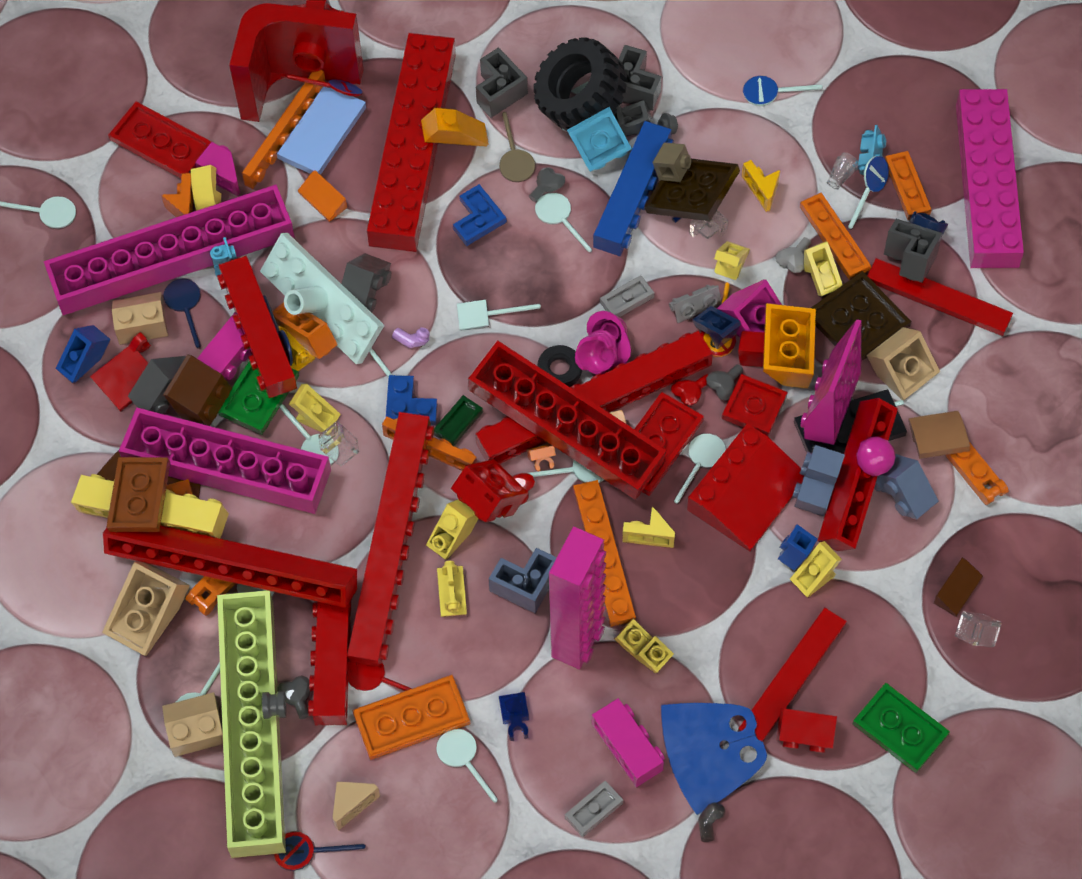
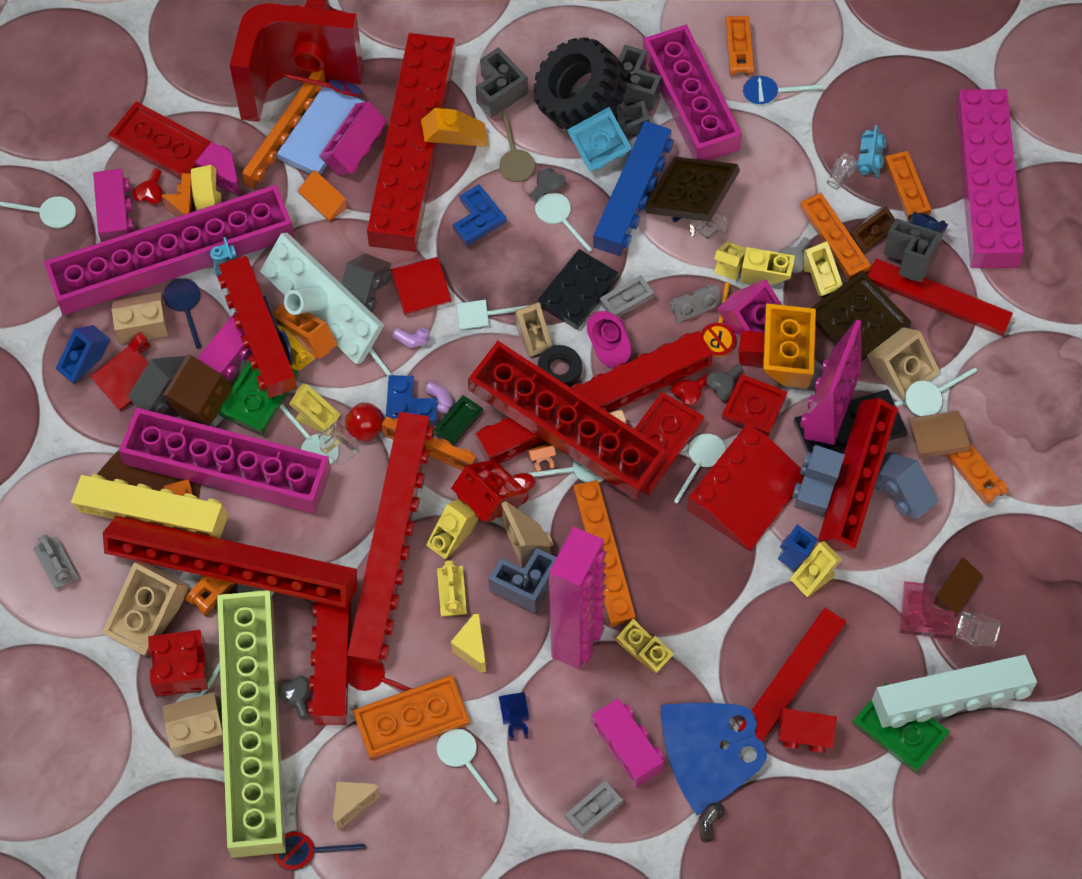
dark orange plate [106,457,171,532] -> none
dark grey wheel [262,691,286,719] -> none
dark pink hair [575,330,617,374] -> none
light yellow slope [623,507,675,548] -> none
dark tan brick [652,143,691,182] -> none
dark grey plate [657,113,678,135] -> none
dark blue slope [693,306,741,349] -> none
yellow slope [742,160,780,212] -> none
blue piece [848,156,889,229] -> none
dark pink hair [856,437,896,476] -> none
none -> light grey hinge [33,535,78,590]
none -> dark pink brick [93,168,134,242]
none -> red rock [132,168,163,205]
none -> red piece [148,629,209,697]
none -> dark pink brick [319,101,387,175]
none -> red hair [345,402,385,442]
none -> red slope [391,257,452,315]
none -> lavender arm [425,381,453,414]
none -> light yellow slope [451,614,486,673]
none -> tan slope [501,501,553,568]
none -> tan slope [515,302,552,357]
none -> black plate [537,249,619,330]
none -> dark pink brick [643,24,742,160]
none -> orange plate [725,16,754,75]
none -> light yellow slope [740,247,795,285]
none -> reddish brown slope [848,206,895,253]
none -> light aqua brick [872,655,1037,728]
none -> clear pink plate [899,581,955,639]
none -> light aqua piece [905,368,977,417]

